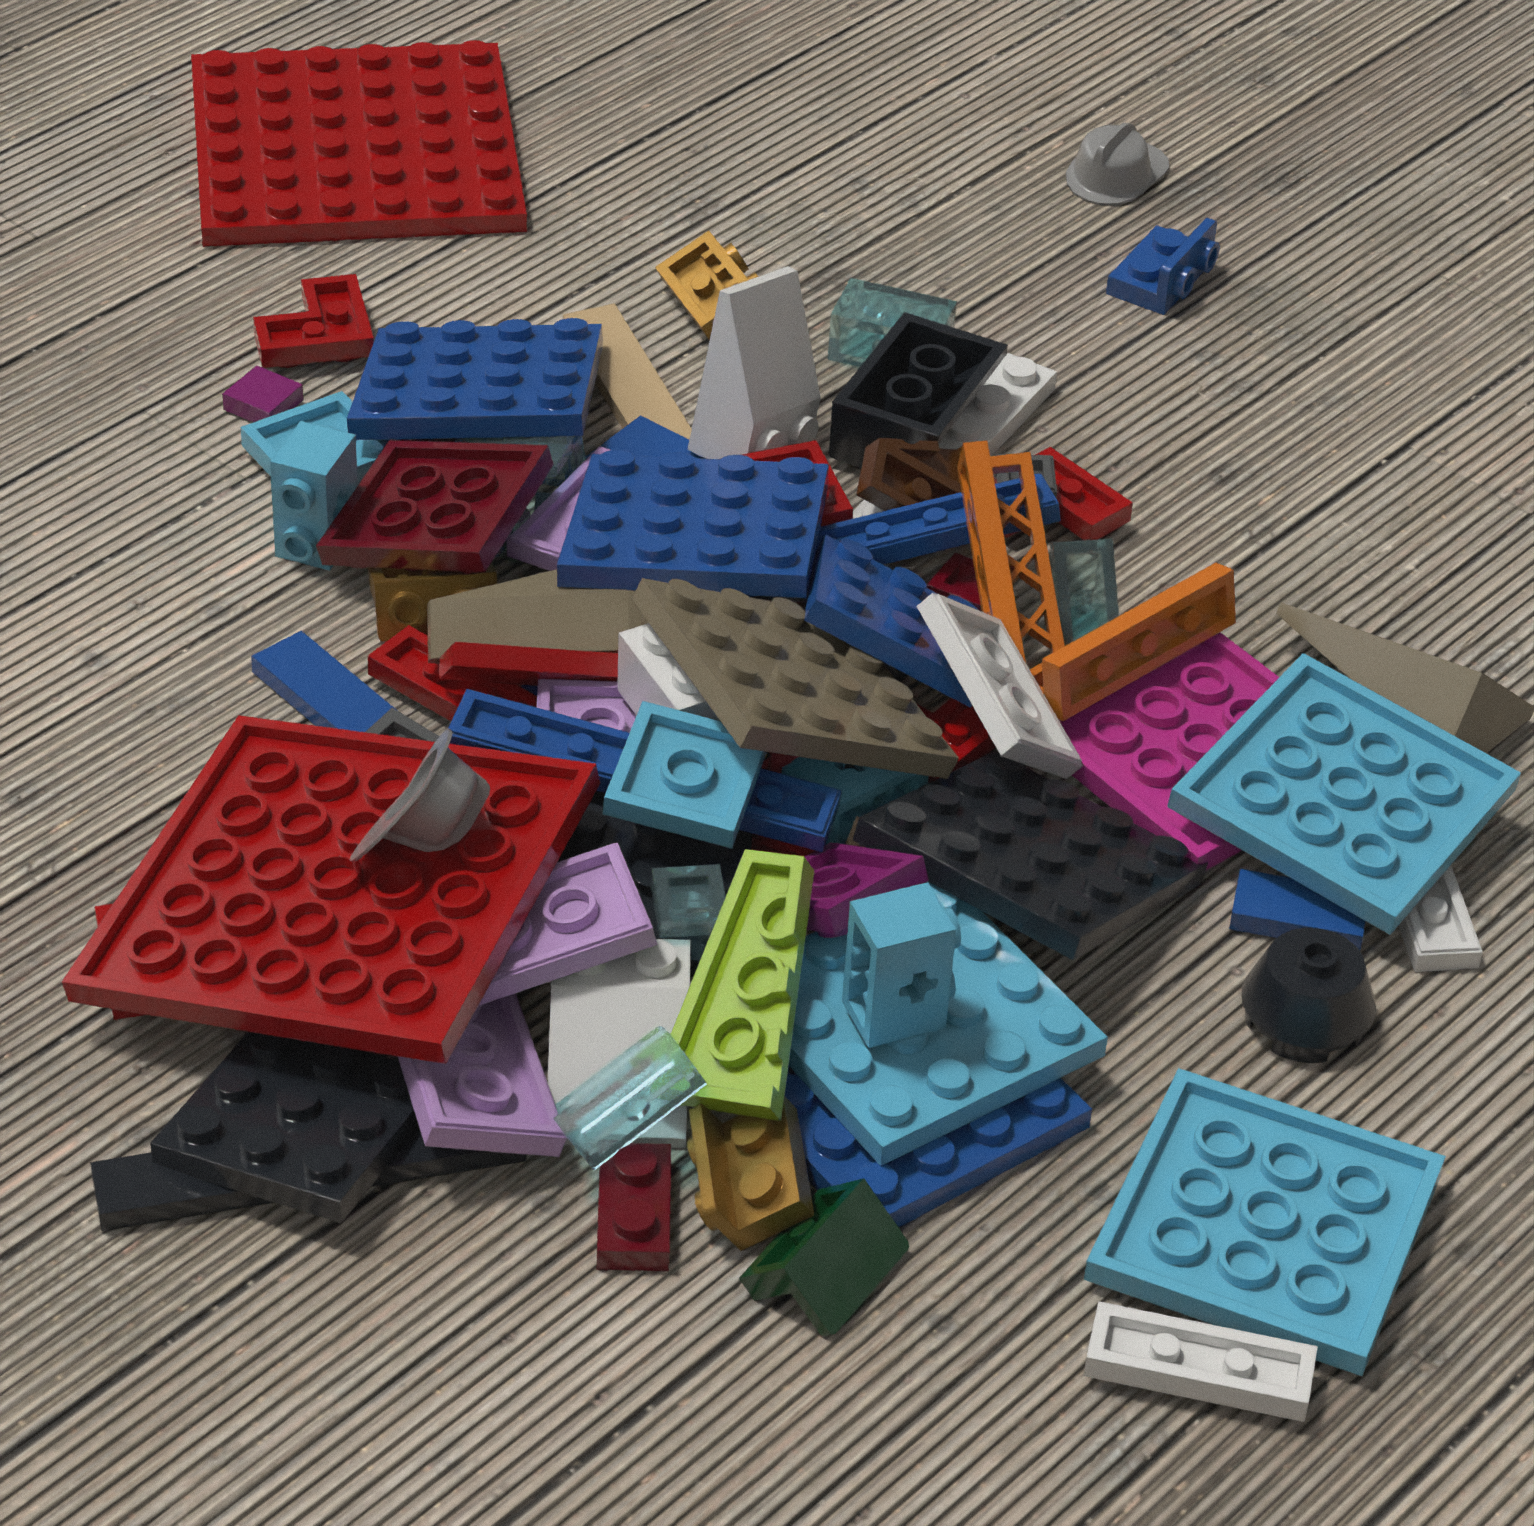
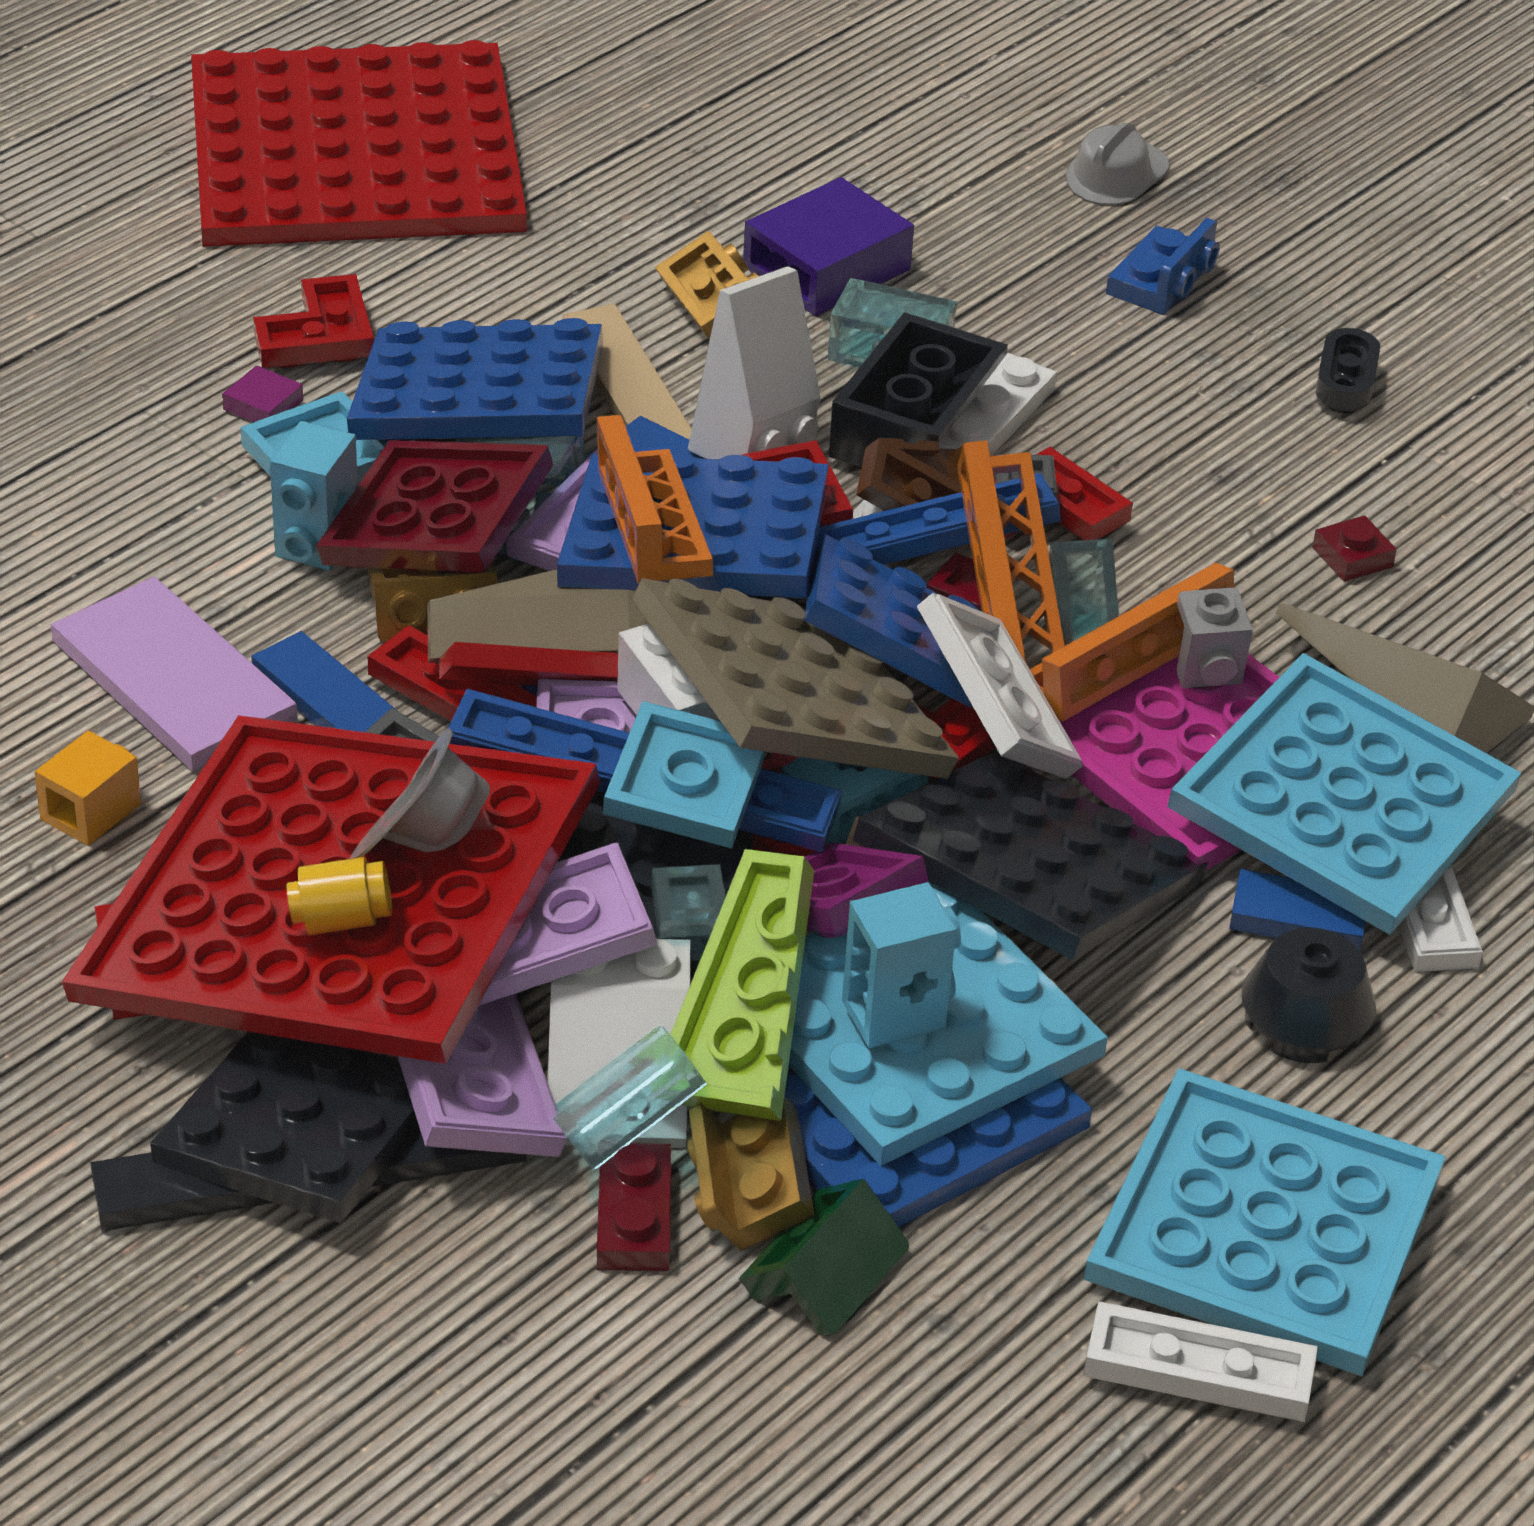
none -> light orange brick [34,730,141,846]
none -> lavender tile [51,576,297,772]
none -> yellow brick [287,857,392,936]
none -> orange fence [597,415,713,583]
none -> dark purple brick [743,177,914,316]
none -> light grey bracket [1176,588,1253,688]
none -> dark red plate [1312,515,1397,582]
none -> black plate [1315,328,1380,413]

